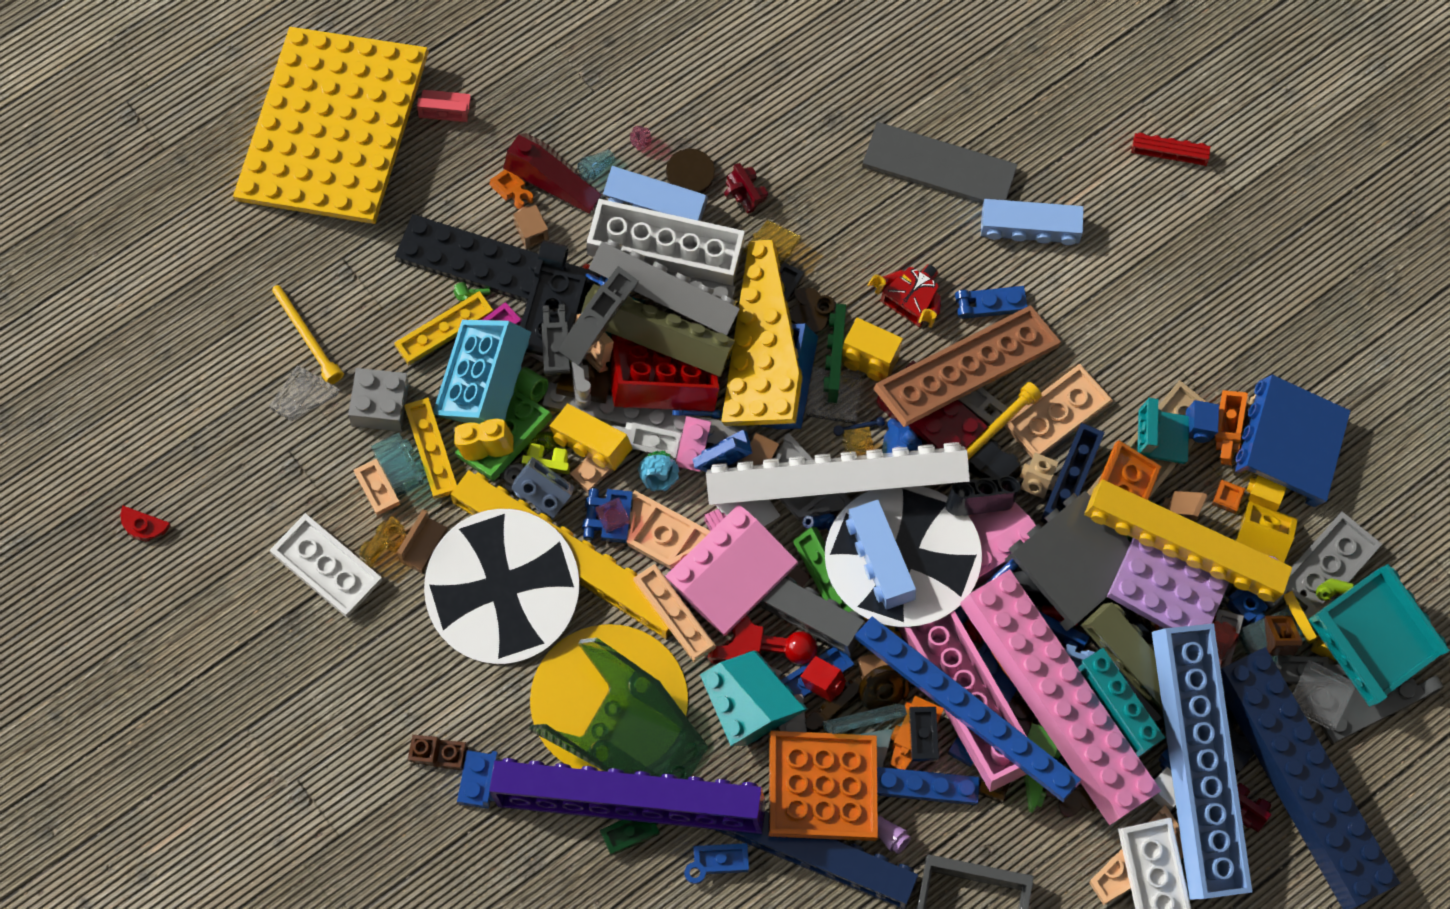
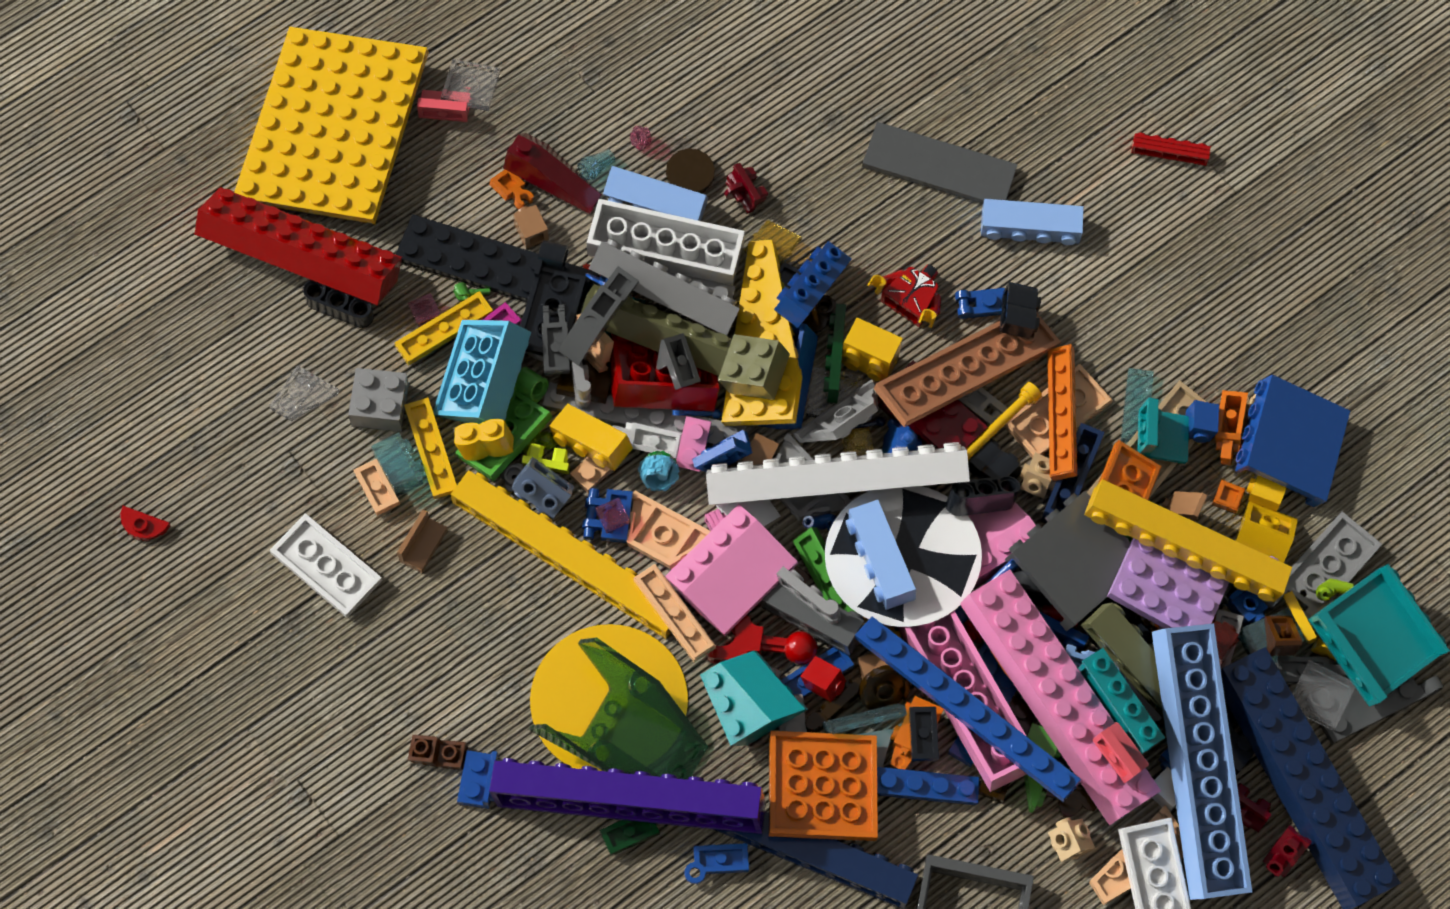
yellow piece [272,285,344,385] -> none
clear yellow plate [359,516,406,568] -> none
sticker [424,509,579,664] -> none
lavender cone [878,816,911,854] -> none
none -> red brick [194,187,402,306]
none -> black beam [303,280,374,328]
none -> clear pink plate [408,293,441,328]
none -> clear tile [441,59,500,111]
none -> dark grey slope [656,333,701,390]
none -> olive brick [718,334,790,400]
none -> blue brick [774,241,852,328]
none -> light grey plate [776,566,841,624]
none -> light grey wing [793,379,878,443]
none -> black brick [1000,282,1041,339]
none -> orange tile [1048,344,1077,481]
none -> tan brick [1048,817,1095,862]
none -> coral panel [1092,722,1149,783]
none -> clear light blue tile [1120,368,1154,442]
none -> dark red hips [1262,825,1312,878]

